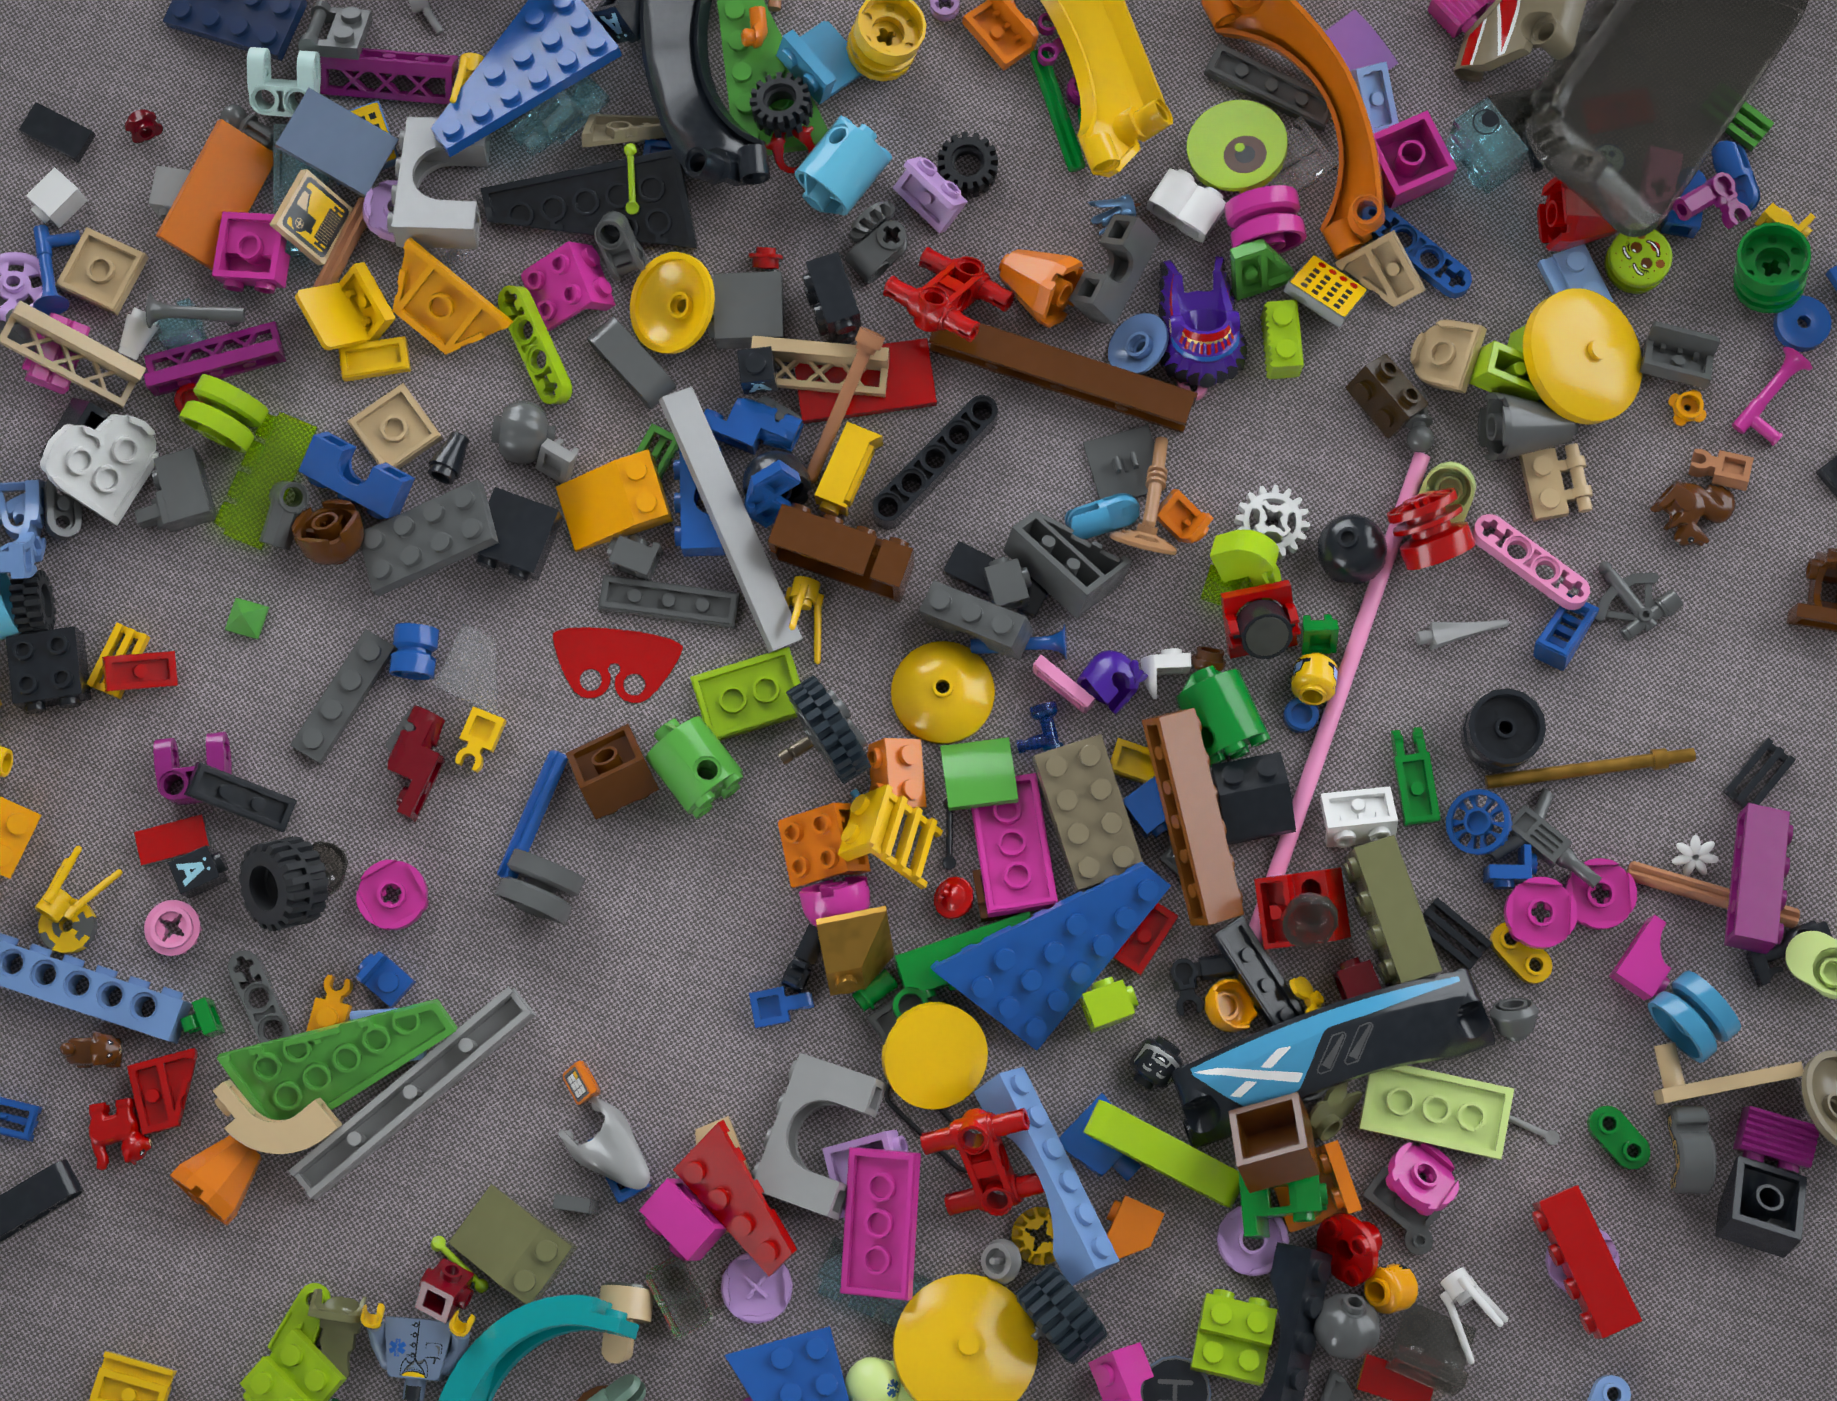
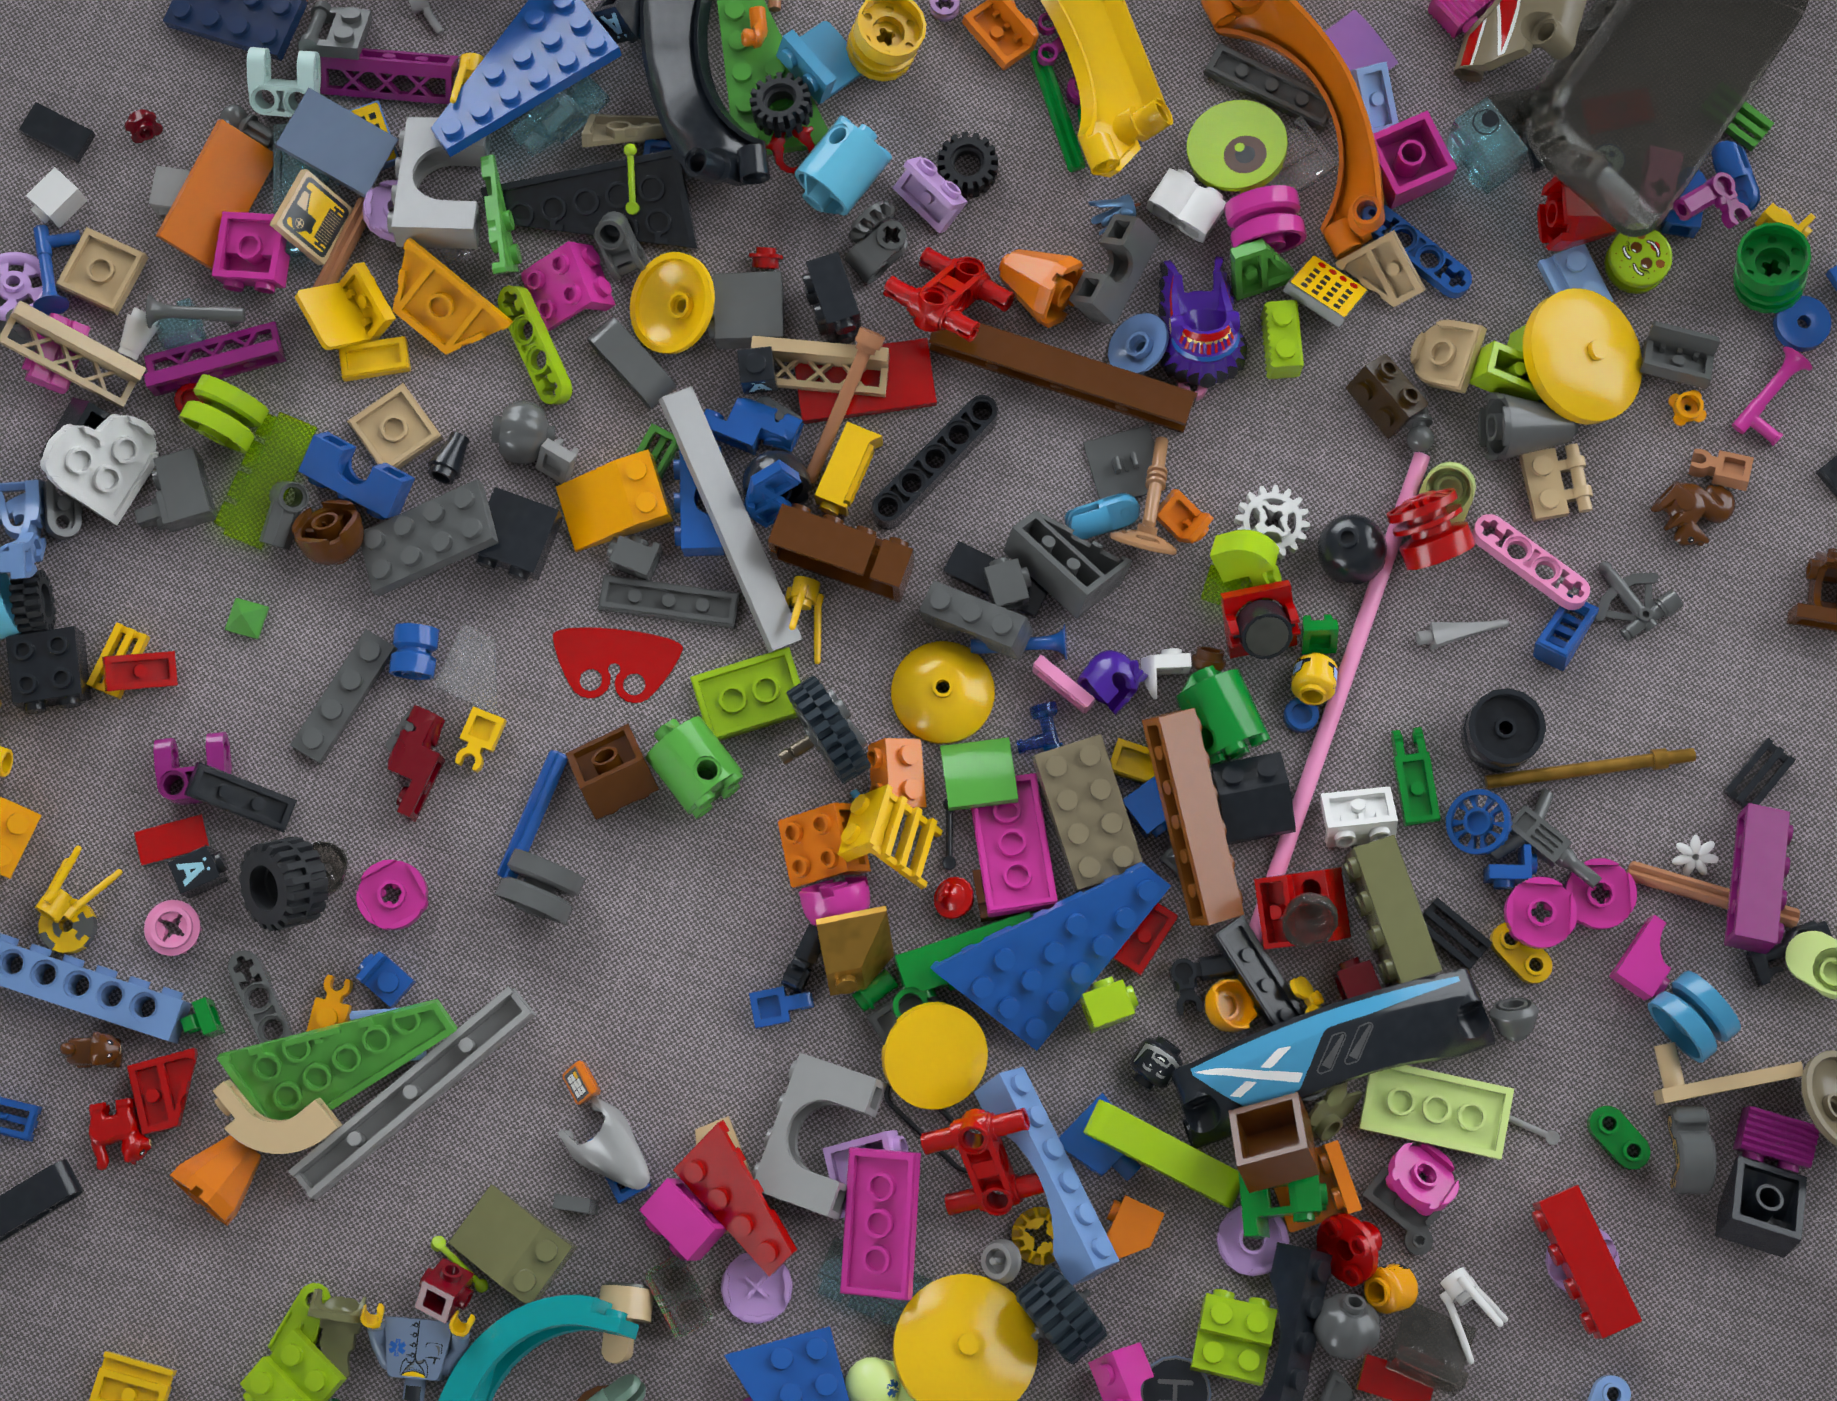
none -> bright green wing [480,154,522,274]

